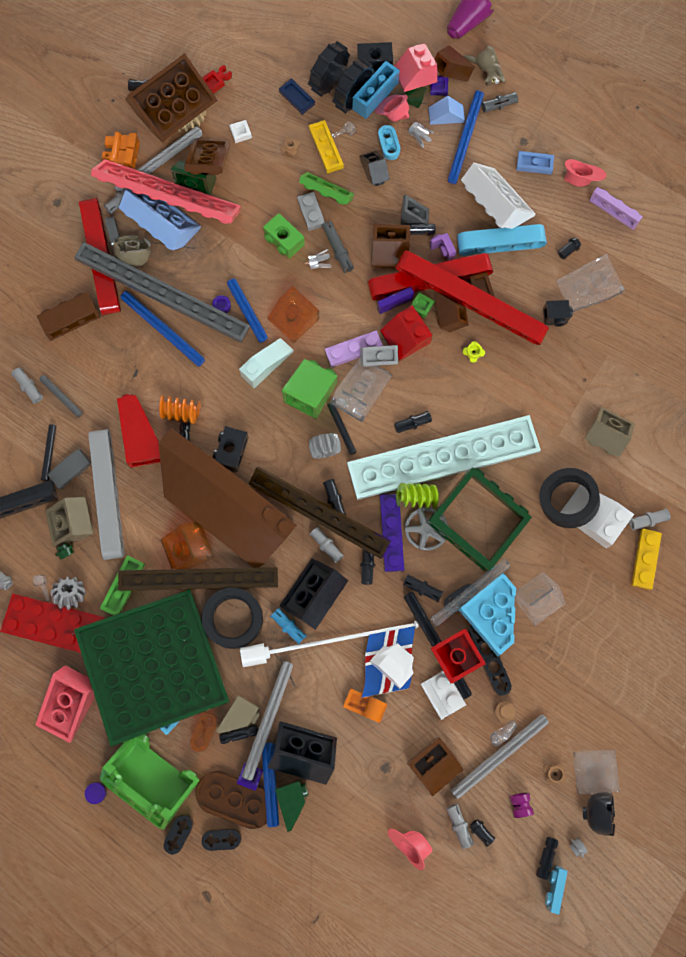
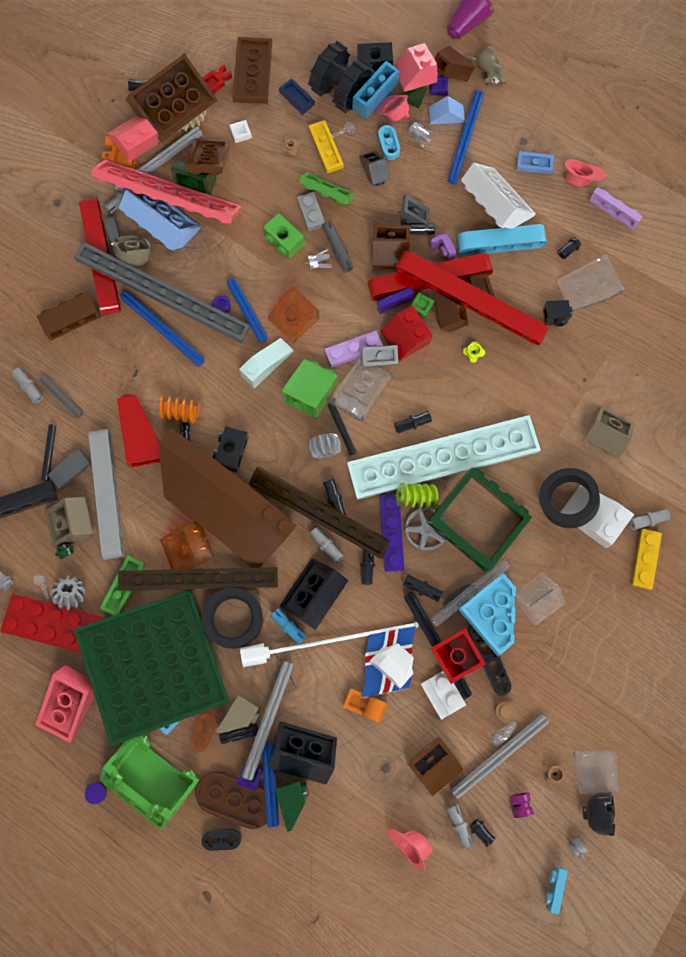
black beam [164,815,194,855] -> none
dark grey pin [481,92,518,113] -> none
black axle [536,837,559,880] -> none
none -> coral slope [107,116,158,162]
none -> reddish brown plate [232,37,273,104]

